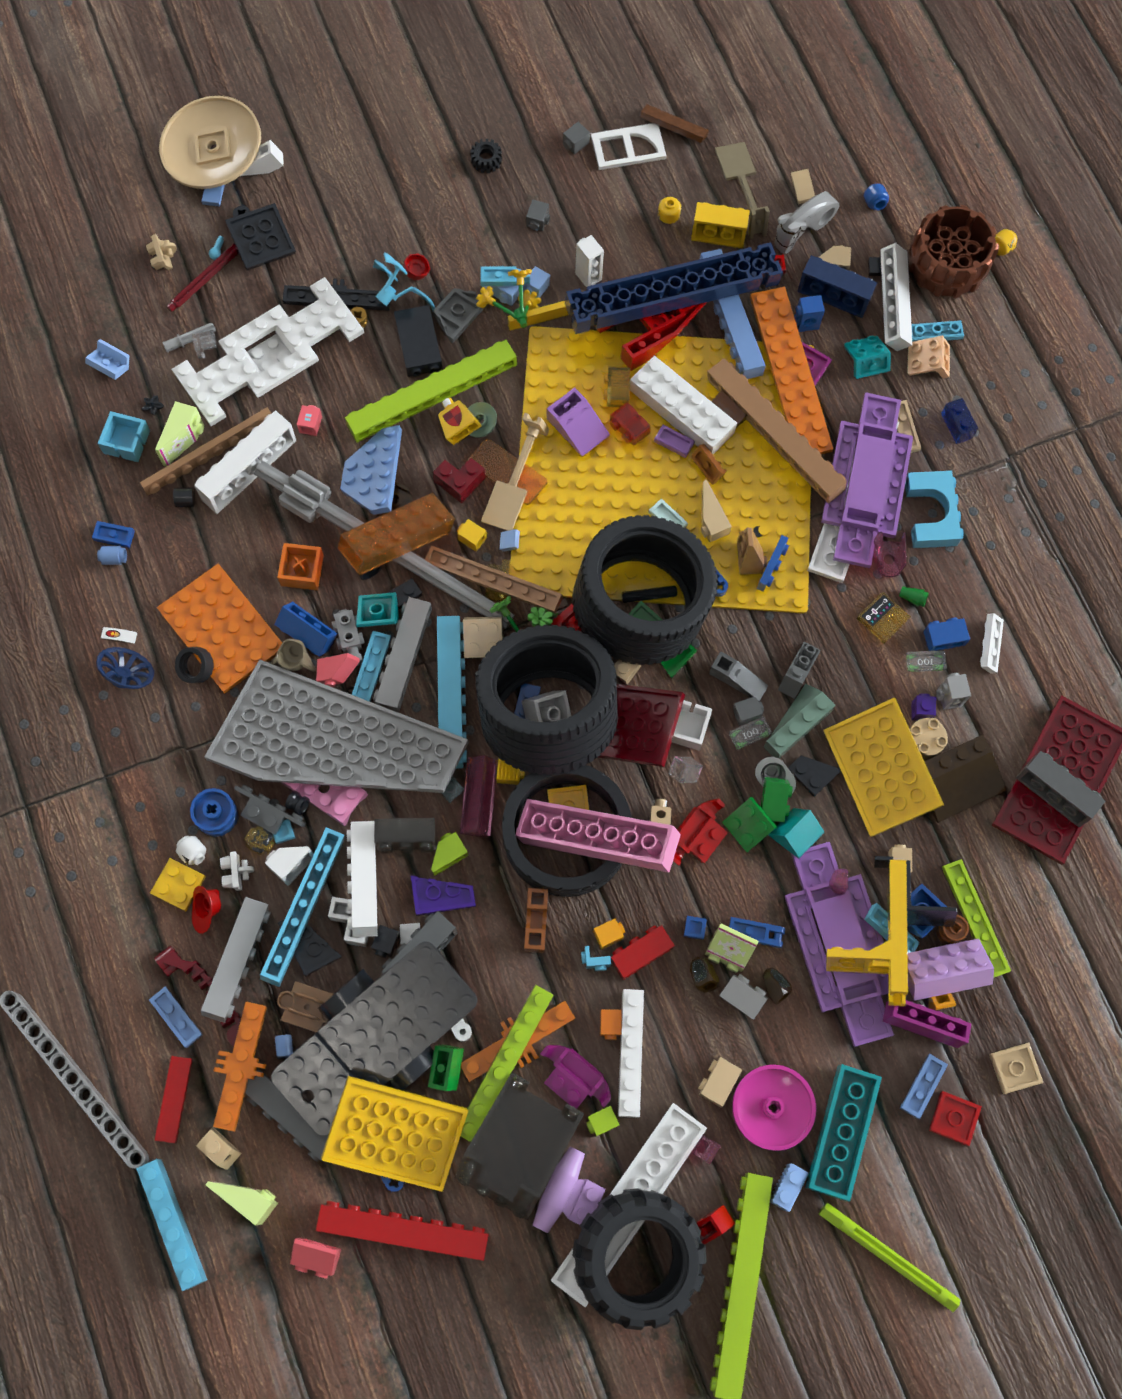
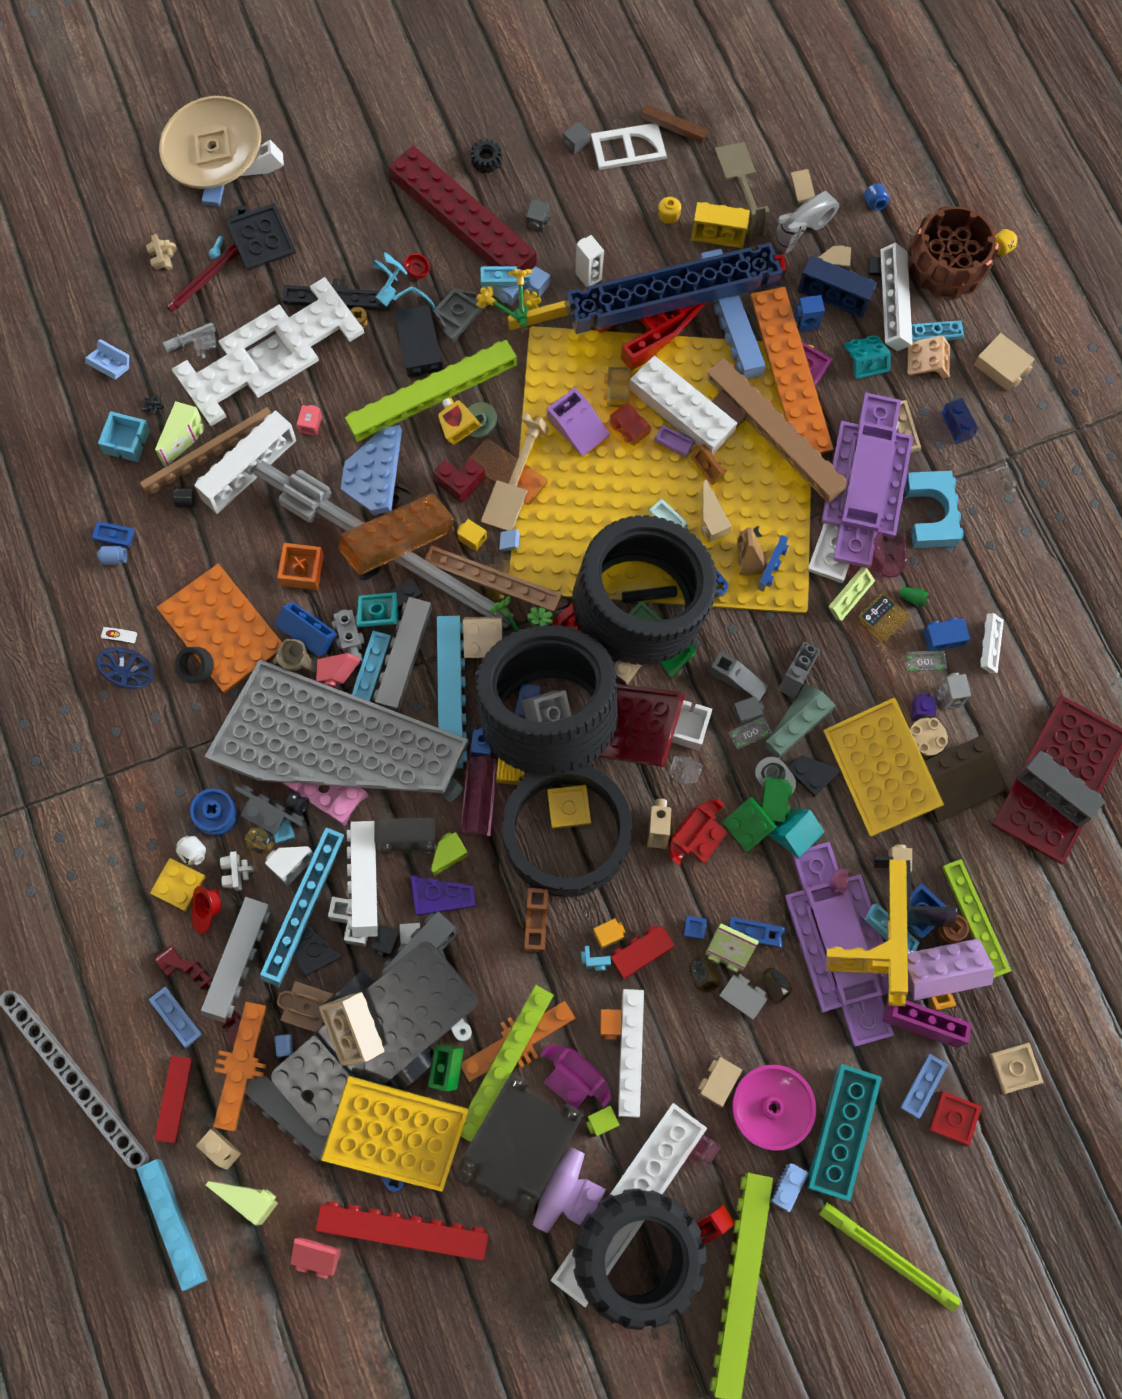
bright pink brick [515,799,681,872] -> none
none -> tan slope [319,992,385,1066]
none -> dark red brick [388,145,537,270]
none -> blue brick [470,728,492,759]
none -> yellowish green plate [828,567,875,621]
none -> tan brick [974,333,1034,391]

